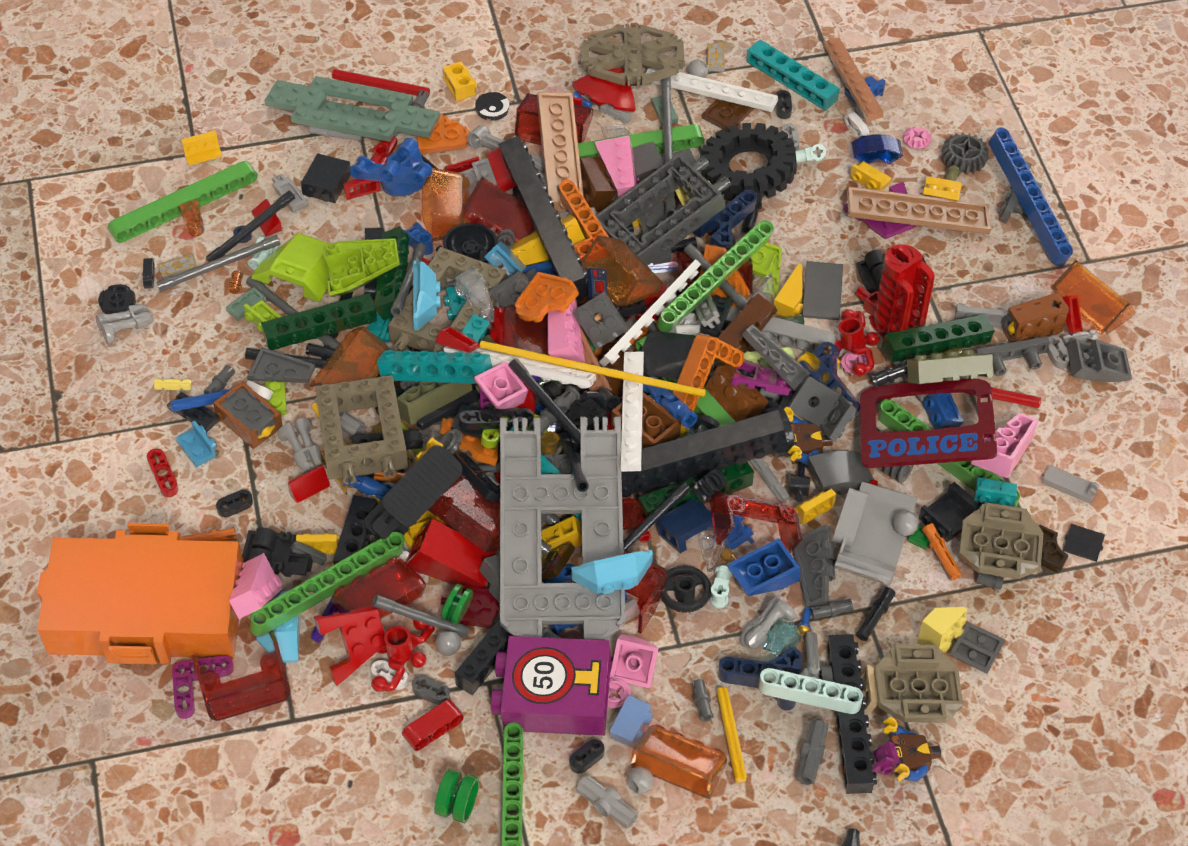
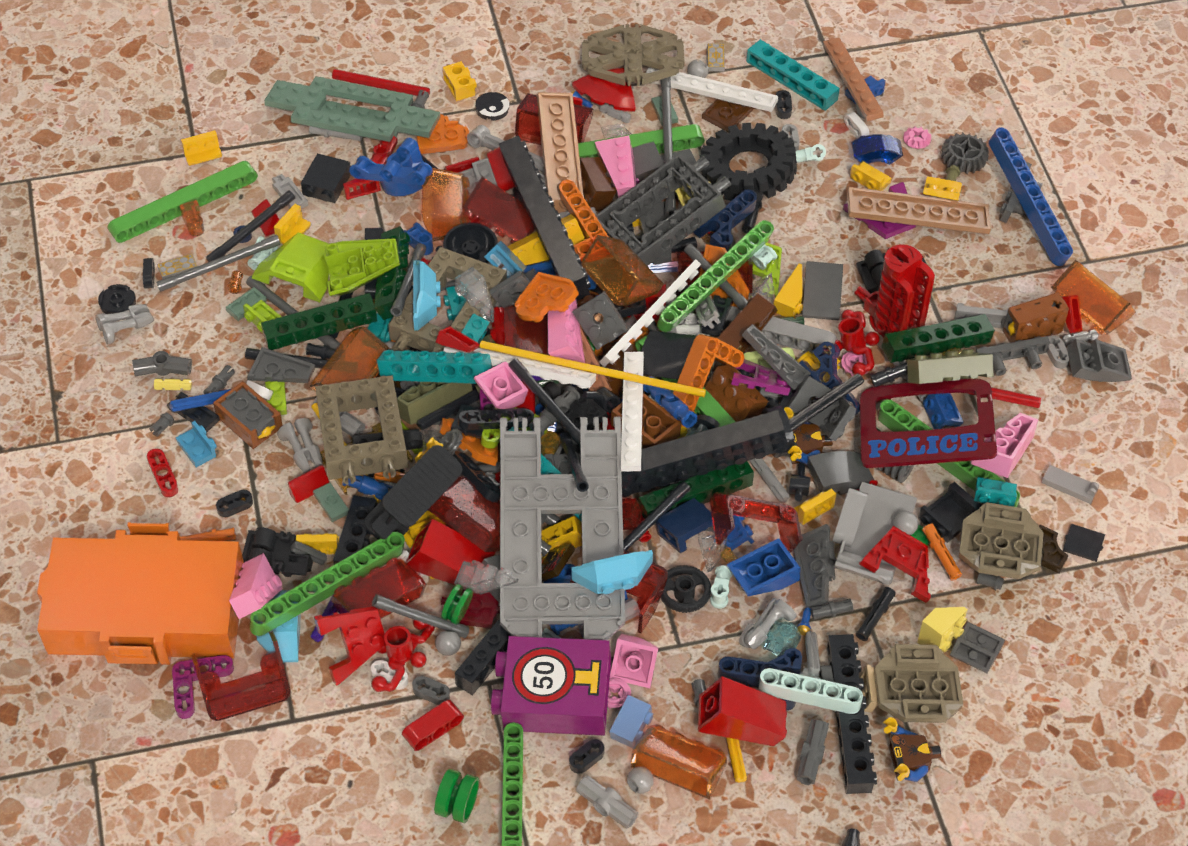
dark grey bush [497,229,515,249] -> none
tile [587,268,608,300] -> none
black gear [692,469,727,502] -> none
magenta bracket [872,741,901,776] -> none
none -> dark grey piece [132,351,192,376]
none -> dark grey pin [149,412,174,437]
none -> yellow bracket [274,204,311,244]
none -> sand green plate [313,483,349,522]
none -> clear slope [454,560,519,595]
none -> red slope [698,676,787,746]
none -> light aqua connector [750,242,777,270]
none -> black axle [789,373,864,431]
none -> red wing [859,526,931,603]

